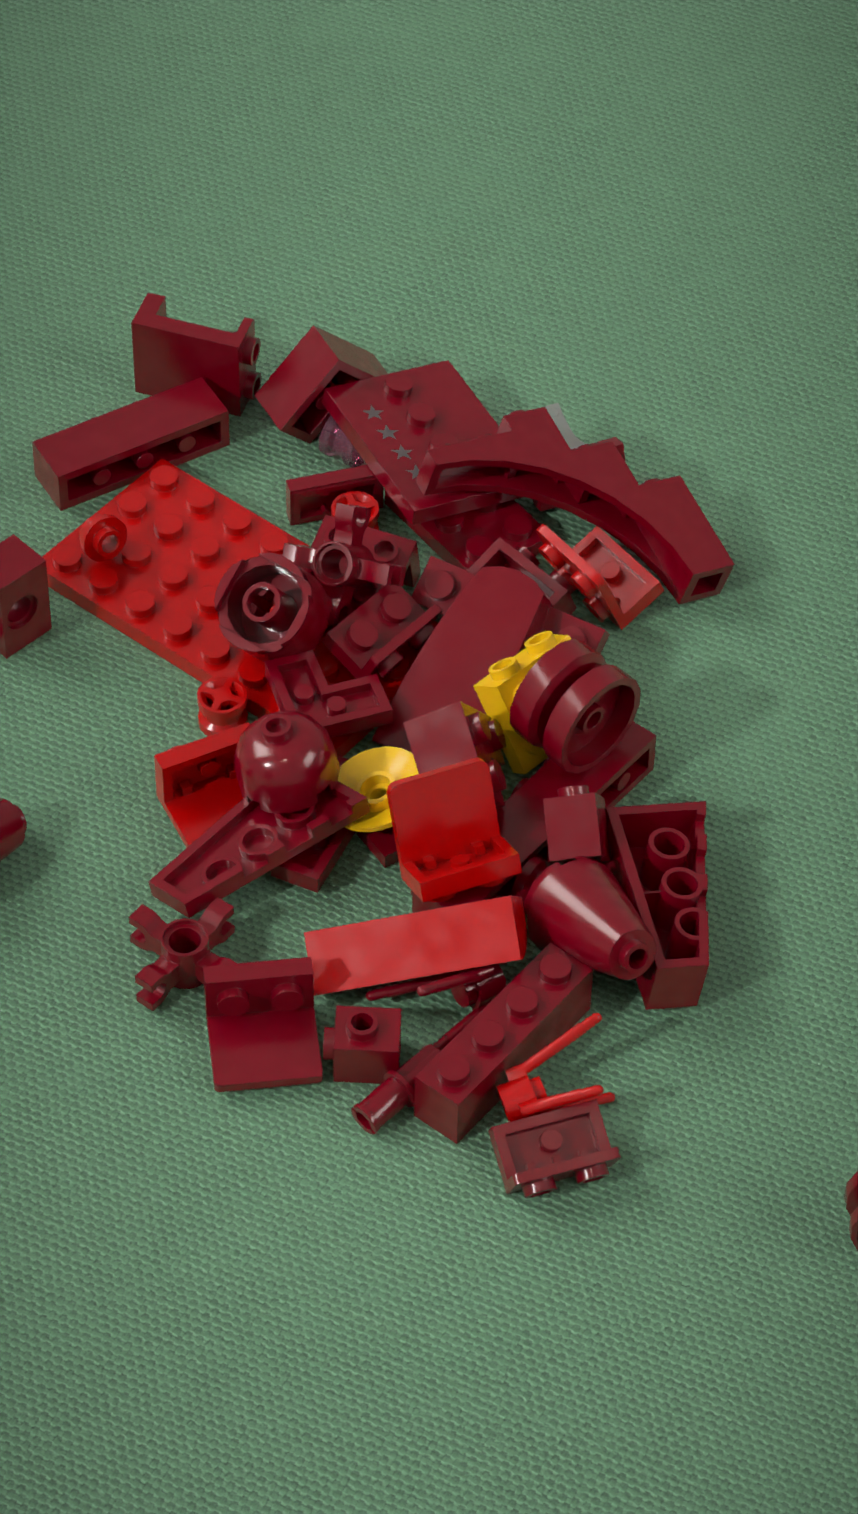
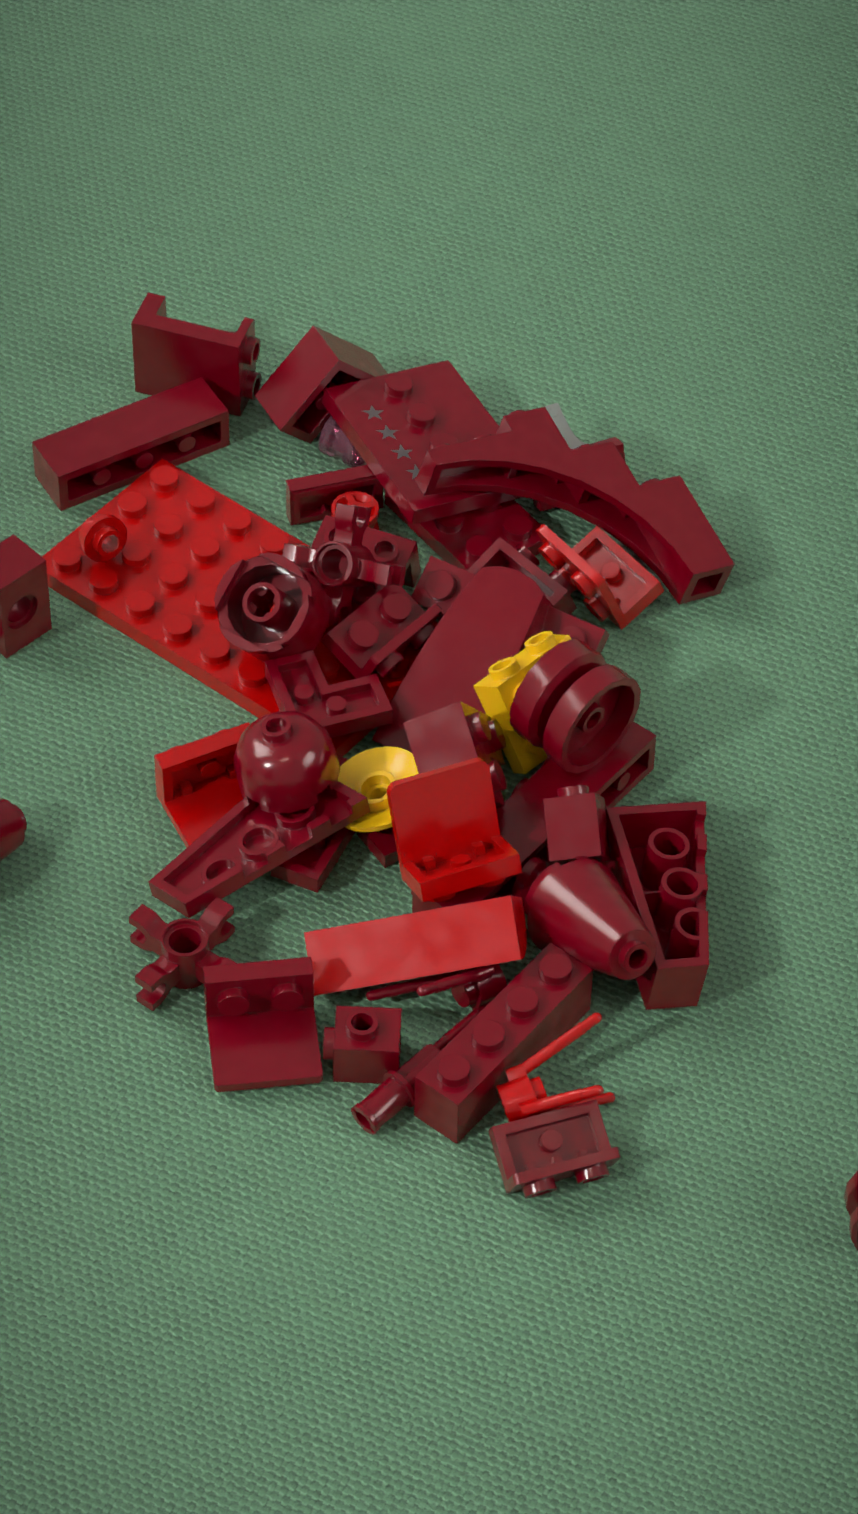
red wheel [197,676,248,736] -> none

